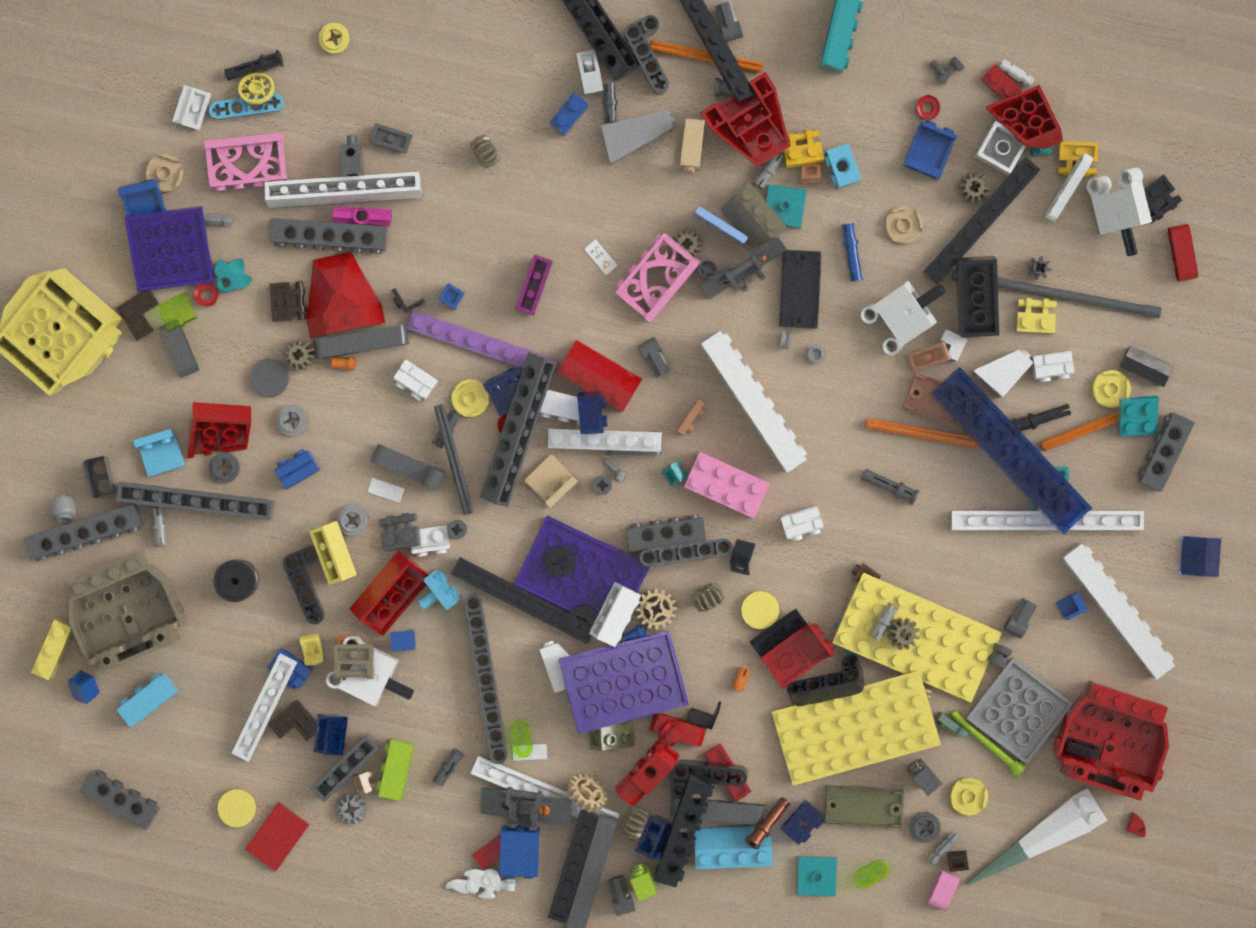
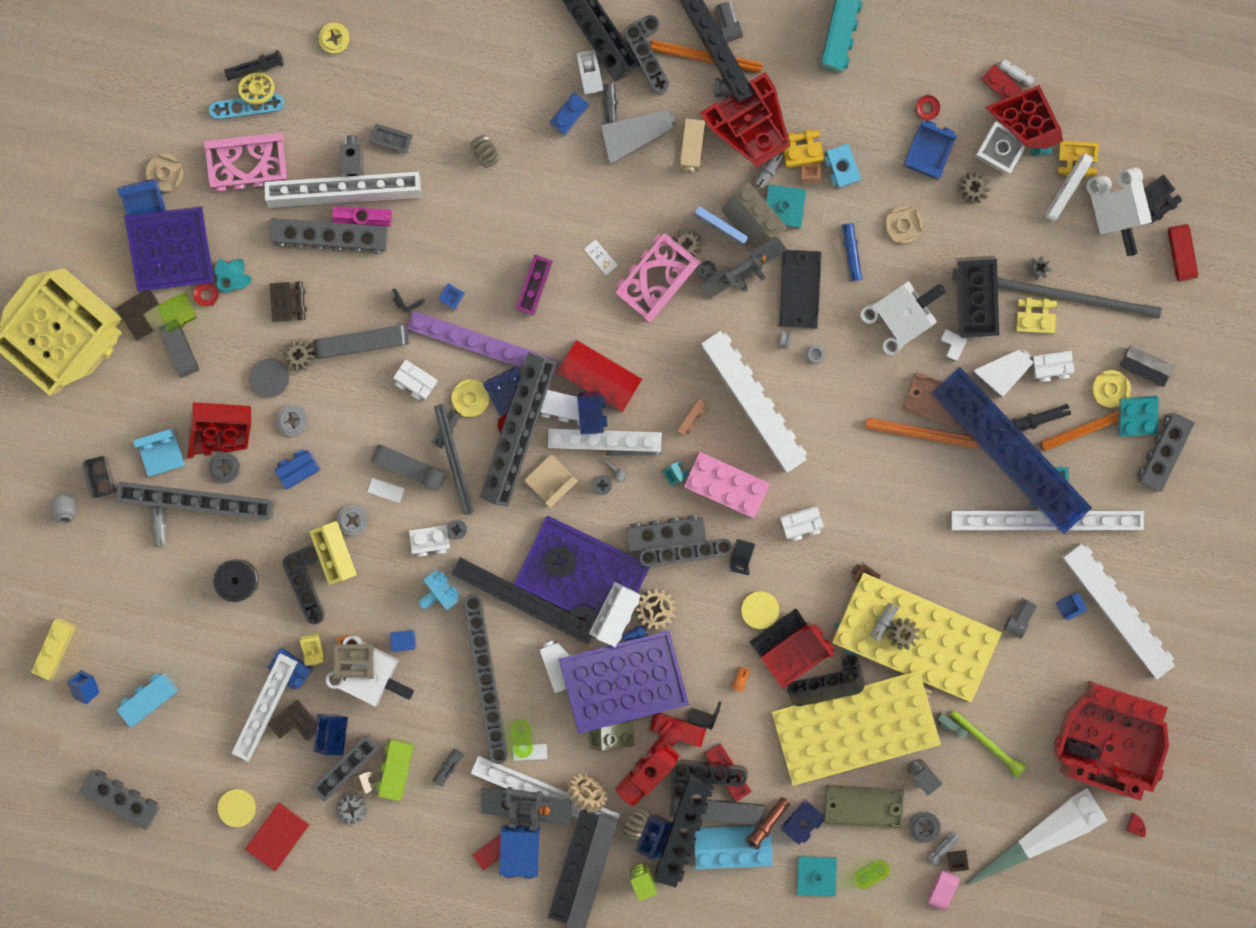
dark grey brick [23,504,144,562] -> none
dark tan piece [67,551,185,673] -> none
white plate [172,85,212,131] -> none
light grey axle [204,213,233,226] -> none
red wedge [306,252,386,339] -> none
orange pin [331,356,356,372] -> none
red slope [349,550,429,636] -> none
dark grey plate [379,512,421,552] -> none
white piece [445,869,516,900] -> none
dark grey piece [608,875,636,916] -> none
dark grey piece [637,337,671,378] -> none
dark tan gear [691,583,725,612] -> none
dark grey pin [861,468,919,505] -> none
nougat plate [908,341,951,372] -> none
black plate [923,157,1040,284] -> none
dark grey piece [929,57,965,85] -> none
light yellow tile [949,777,988,816] -> none
light grey plate [965,657,1073,764] -> none
dark grey wheel [988,643,1013,668] -> none
clear blue slope [1180,536,1221,577] -> none

